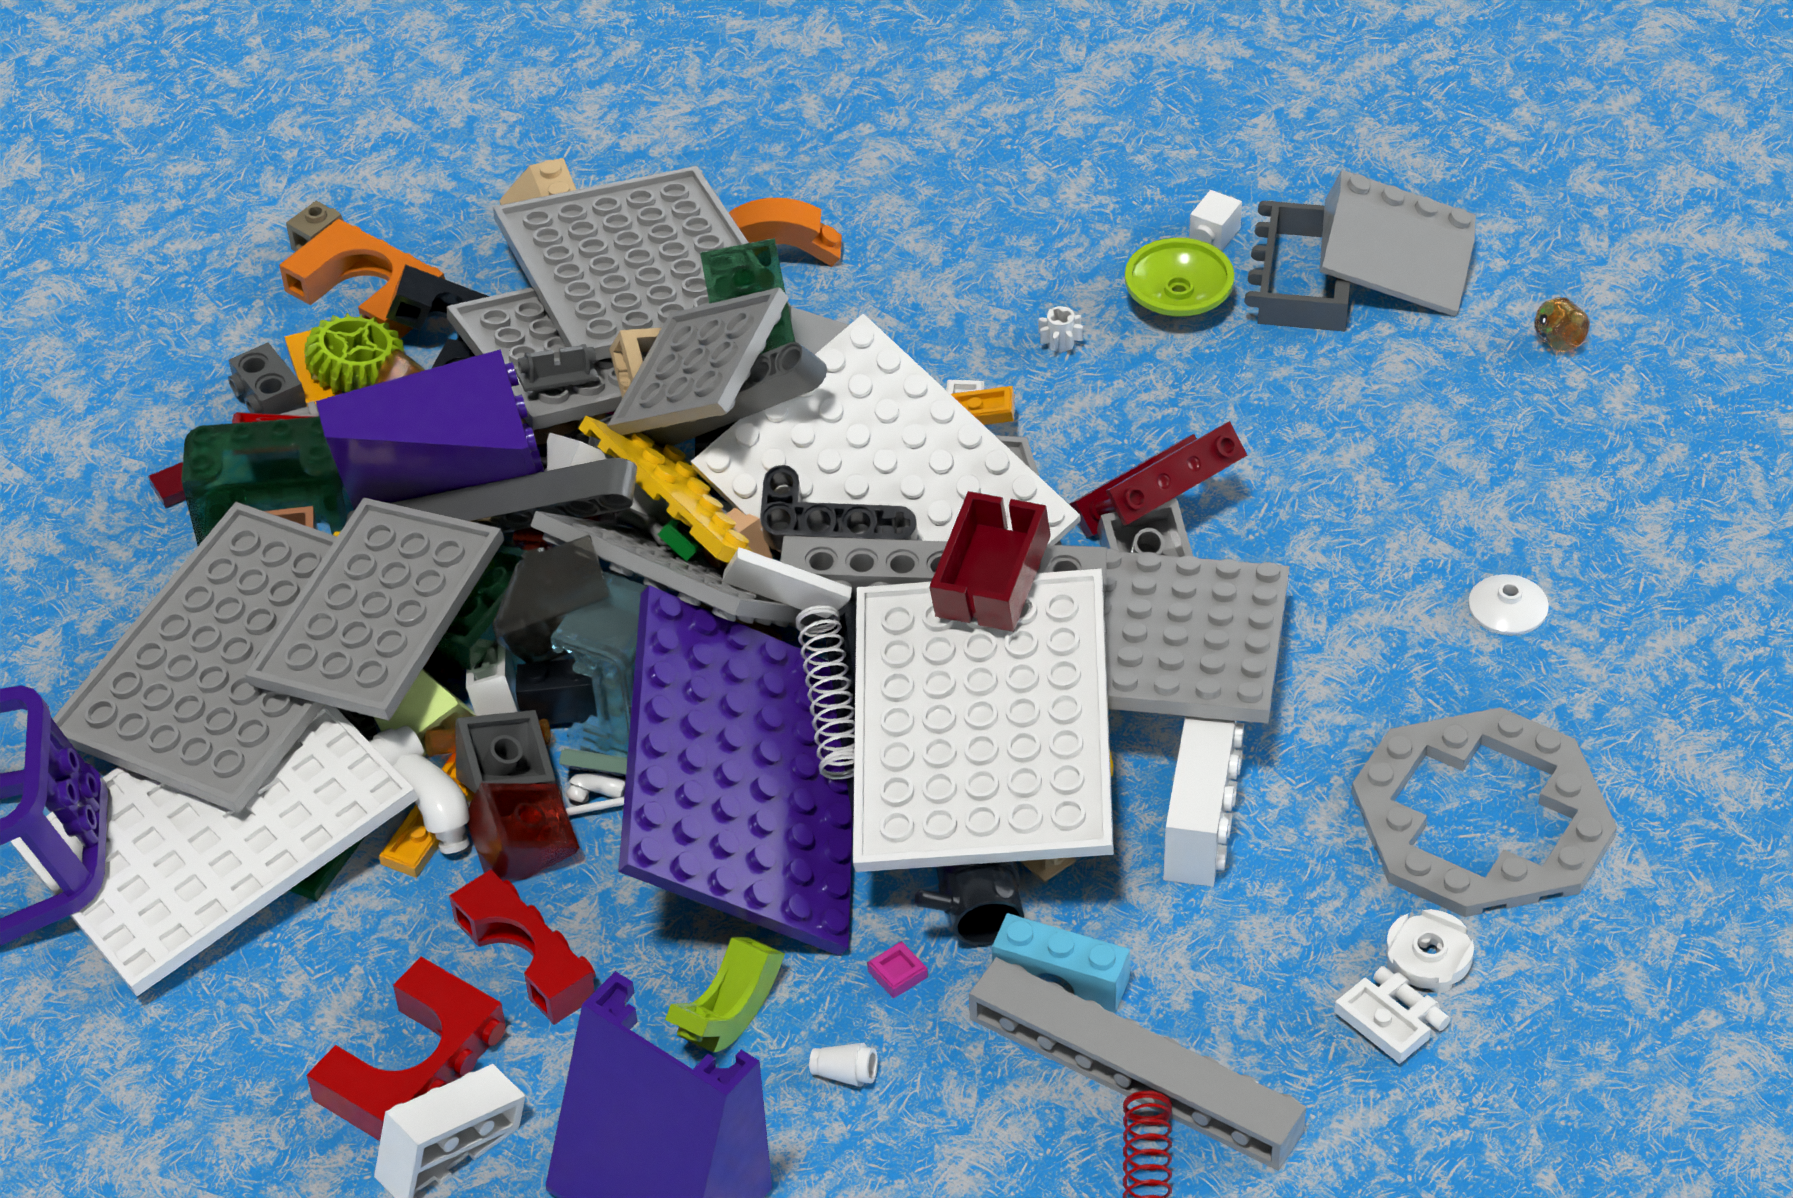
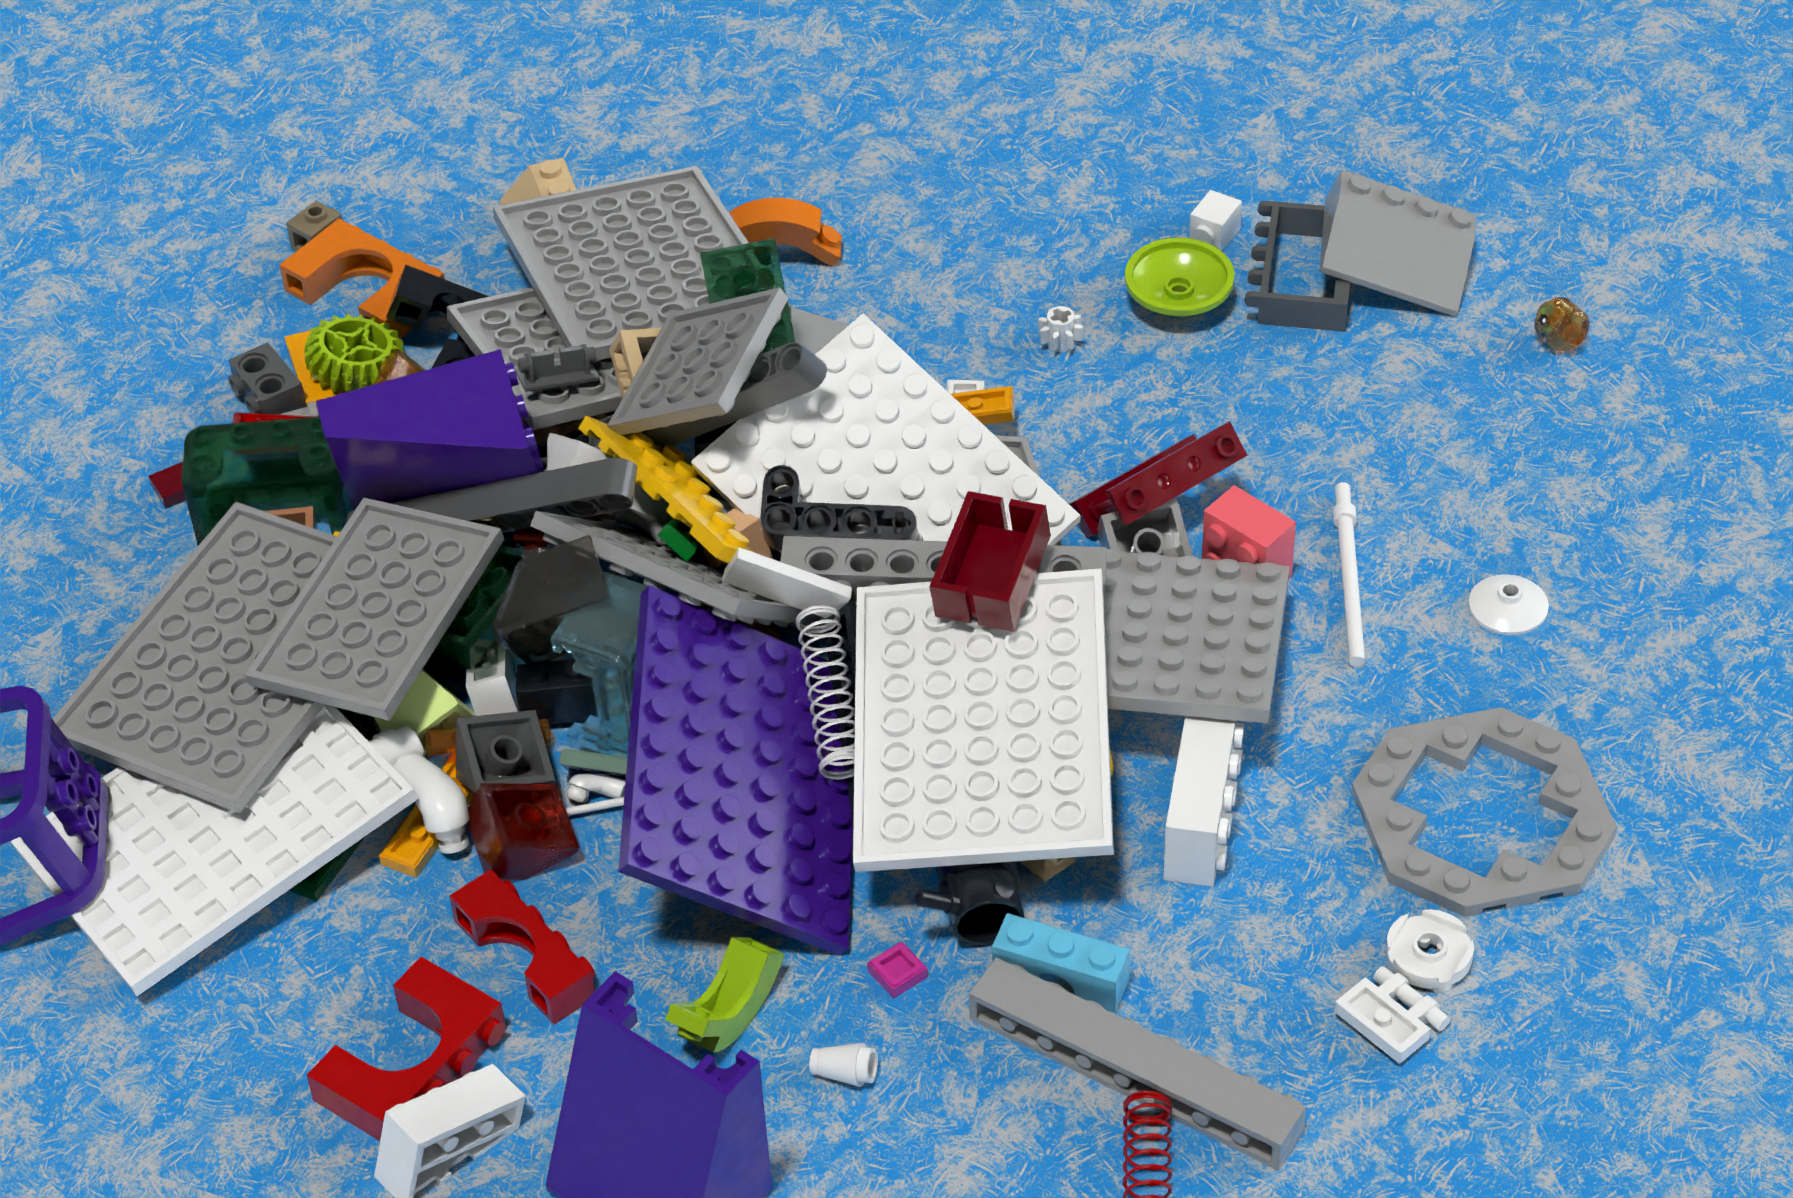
none -> coral brick [1202,485,1296,579]
none -> white bar [1333,482,1365,667]

